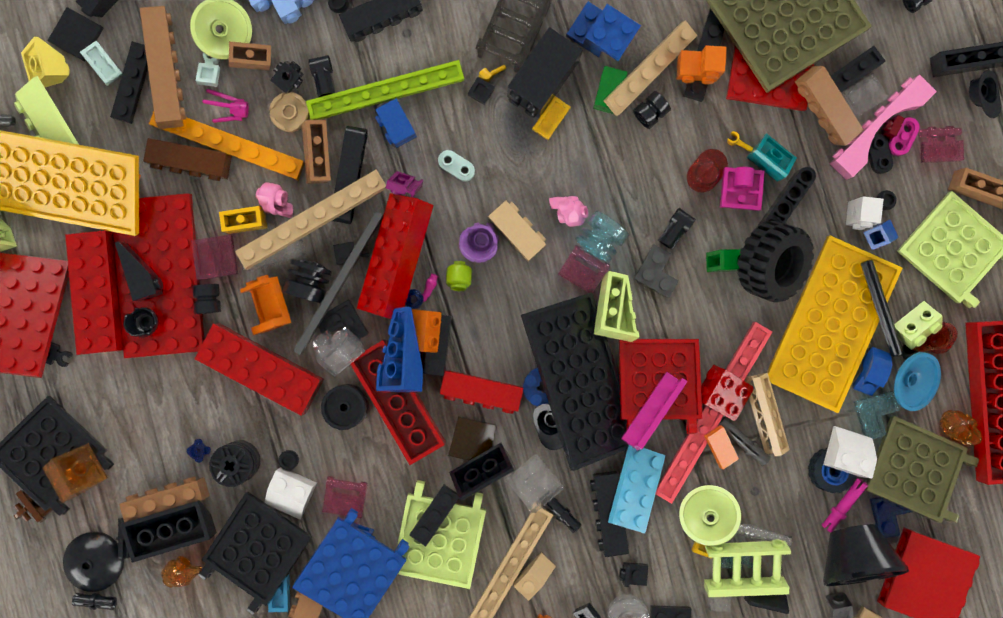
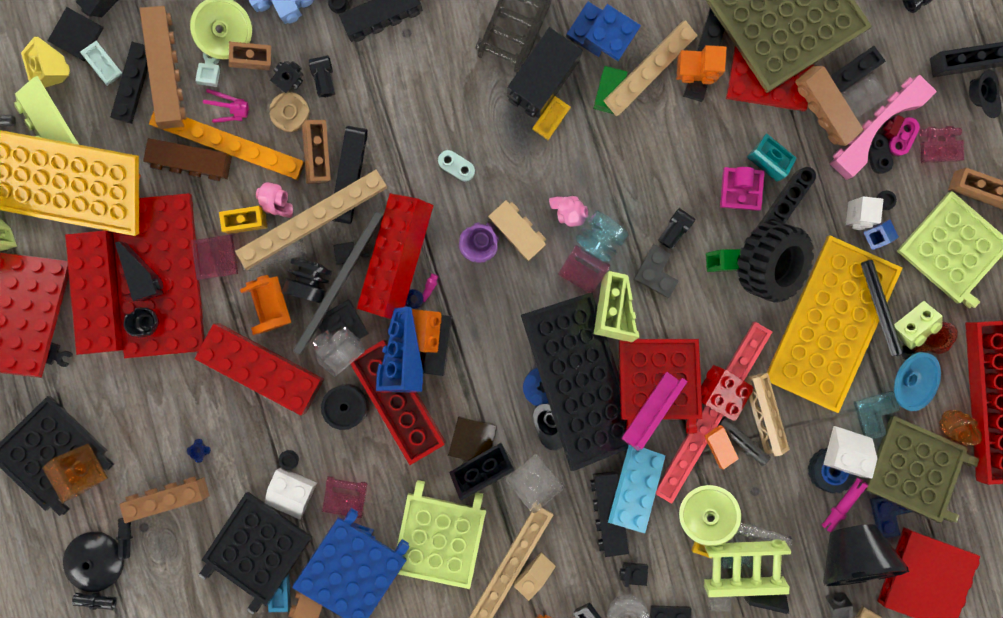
reddish brown hips [14,490,53,523] -> none
black slope [120,500,217,563] -> none
clear orange head [161,556,202,588] -> none
black wheel [192,284,221,314] -> none
black wheel [209,440,260,487] -> none
lime plate [306,60,465,120] -> none
blue brick [375,98,417,148] -> none
magenta plate [385,171,424,197] -> none
black plate [409,484,459,547] -> none
red brick [440,370,523,414] -> none
lime head [446,261,472,292] -> none
black plate [468,77,495,105] -> none
yellow hand [478,65,506,82] -> none
black pin [545,496,582,533] -> none
black wheel [633,91,671,129] -> none
clear red piece [687,149,728,193] -> none
yellow hand [727,131,753,152] -> none
blue brick [853,346,892,396] -> none

